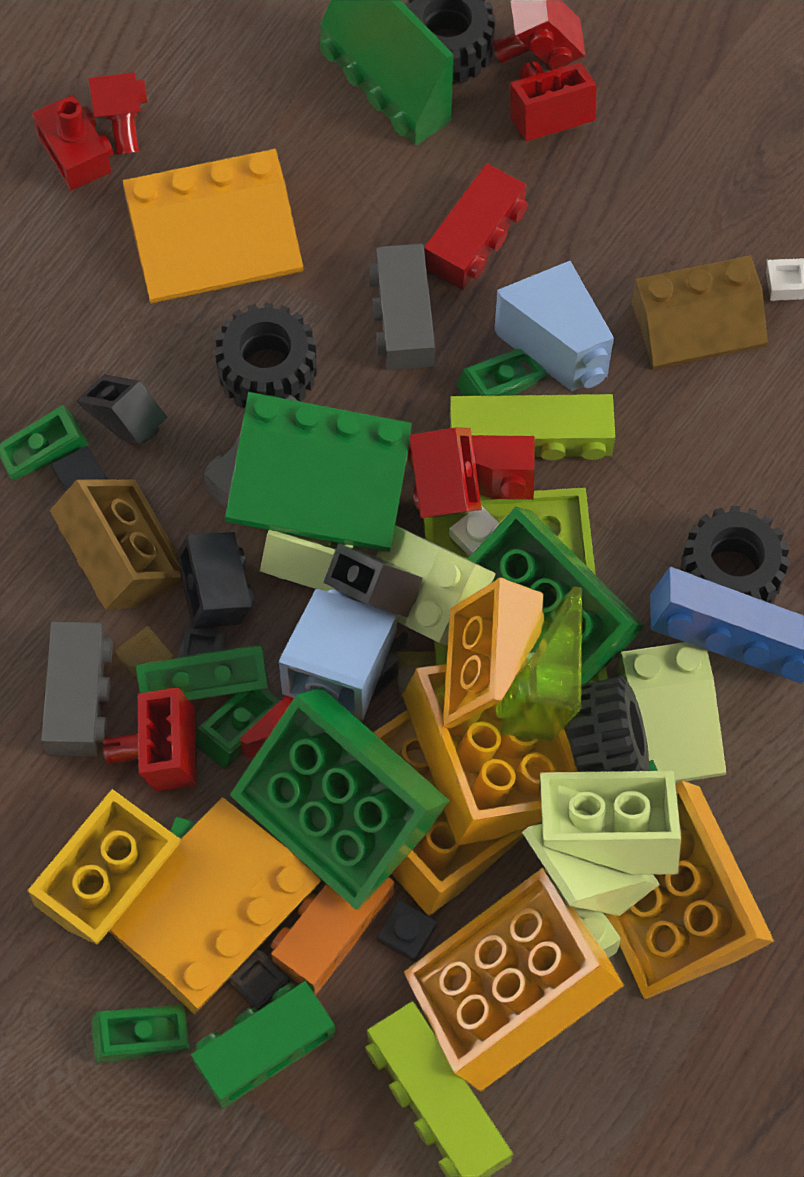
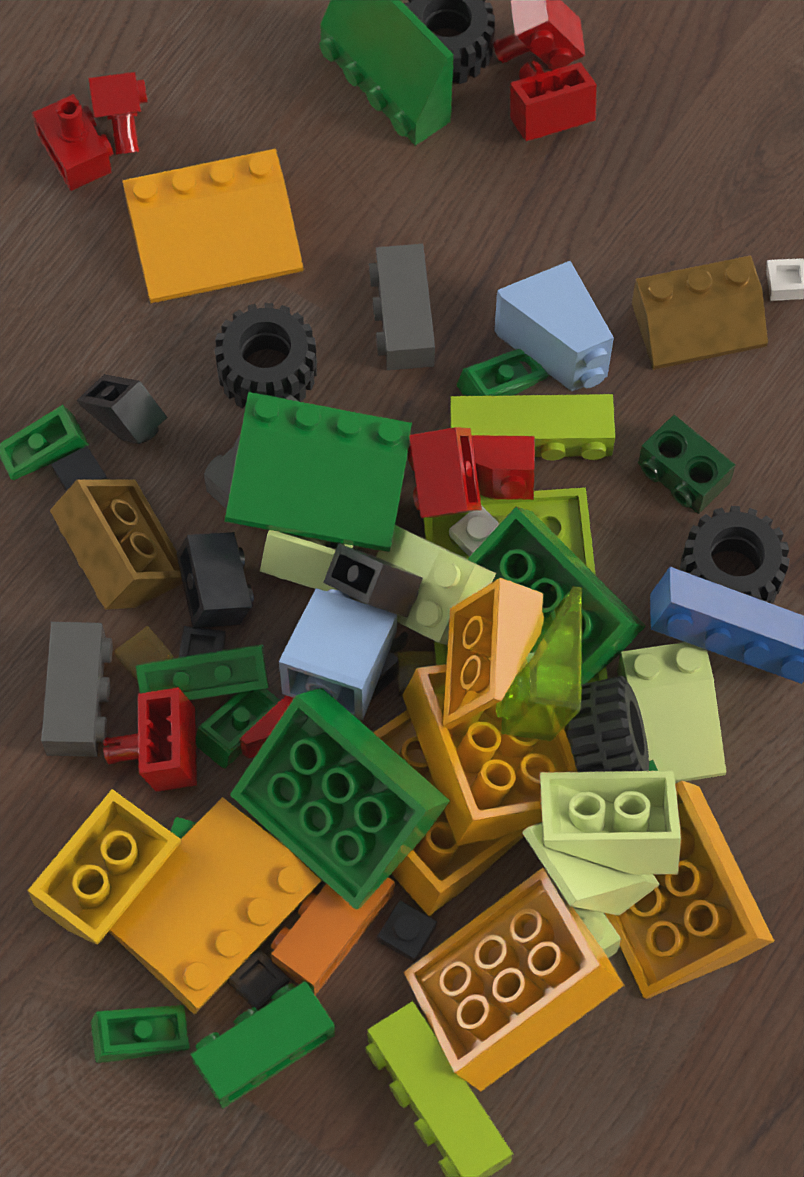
red brick [424,163,528,290] -> none
none -> dark green brick [638,414,736,514]

